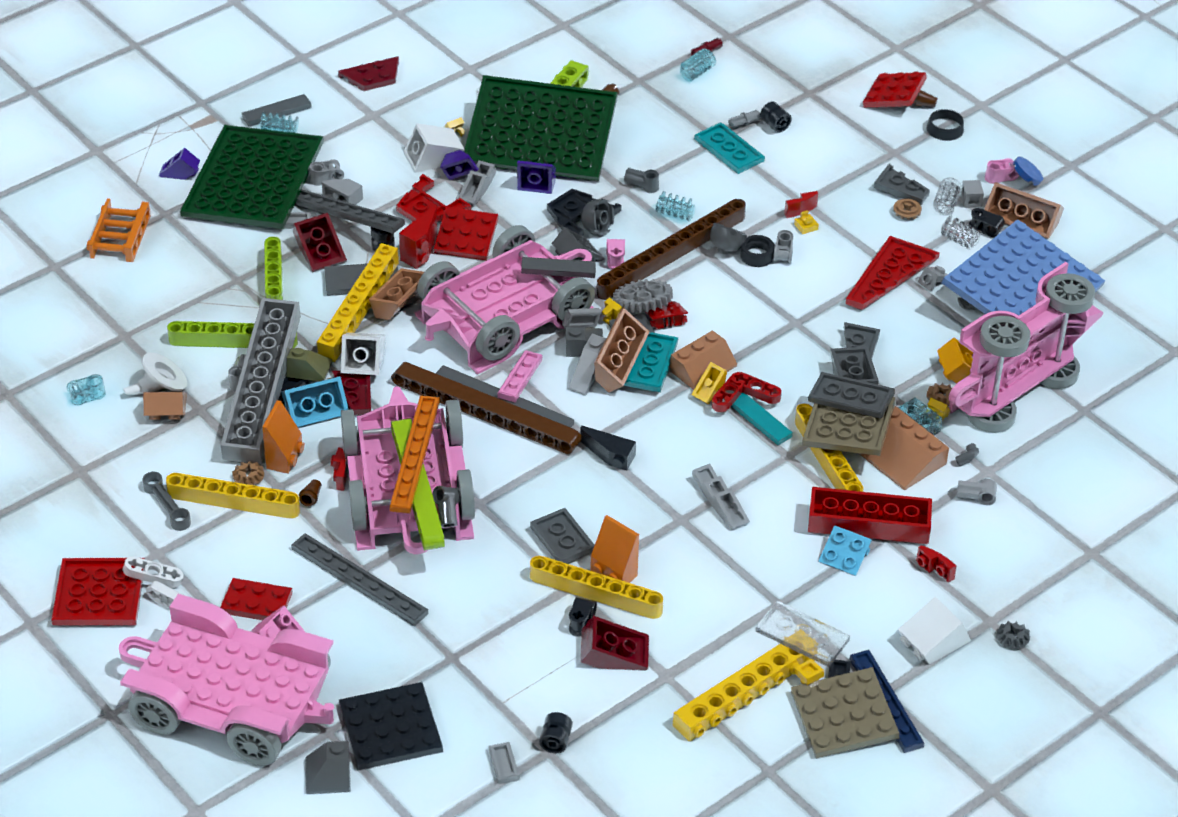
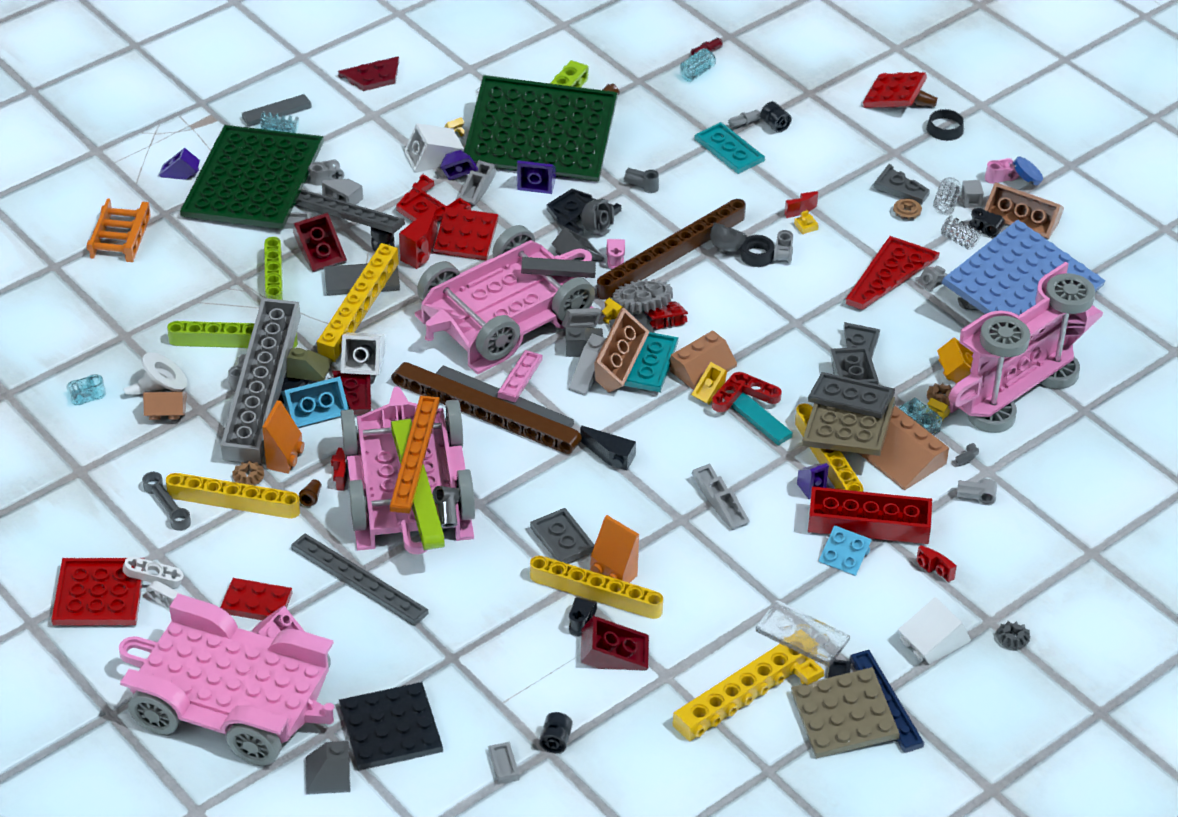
nougat slope [369,268,424,320] -> none
clear light blue piece [656,191,695,221] -> none
none -> dark purple slope [797,463,829,499]

